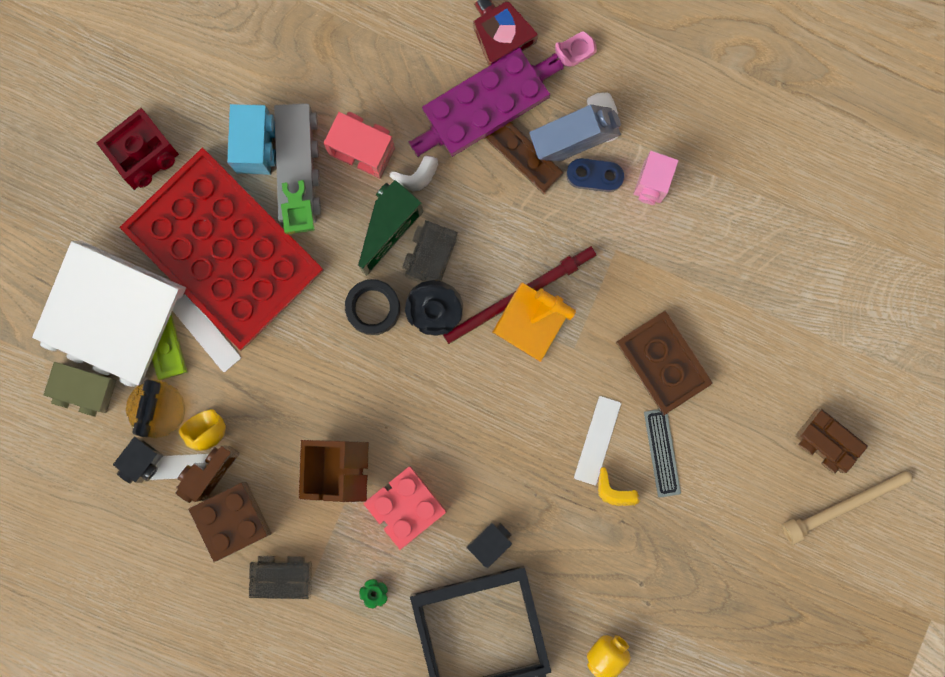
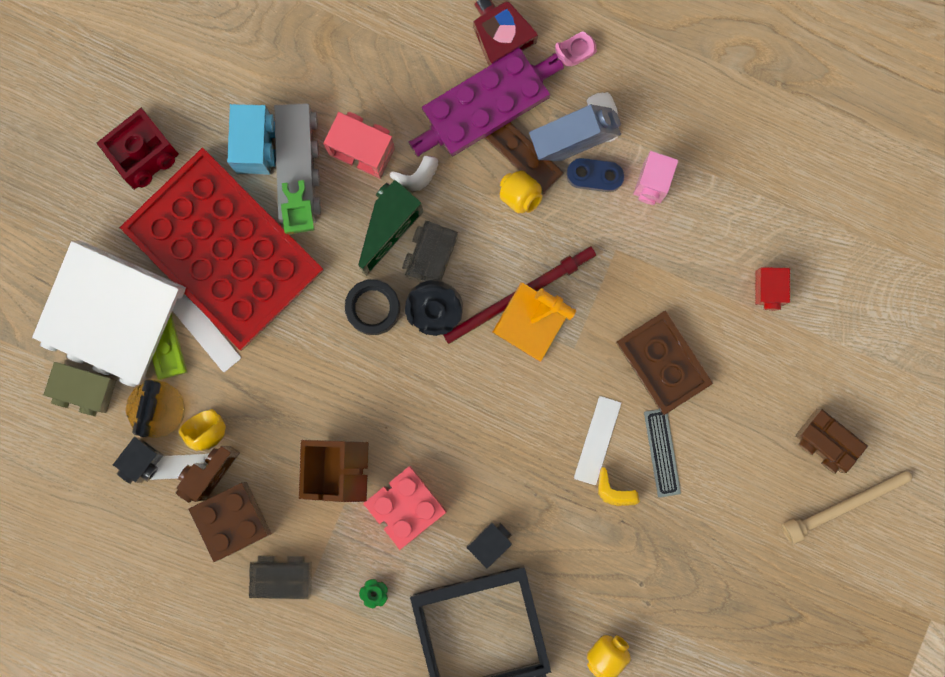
none -> yellow head [499,170,542,214]
none -> red brick [755,267,790,311]

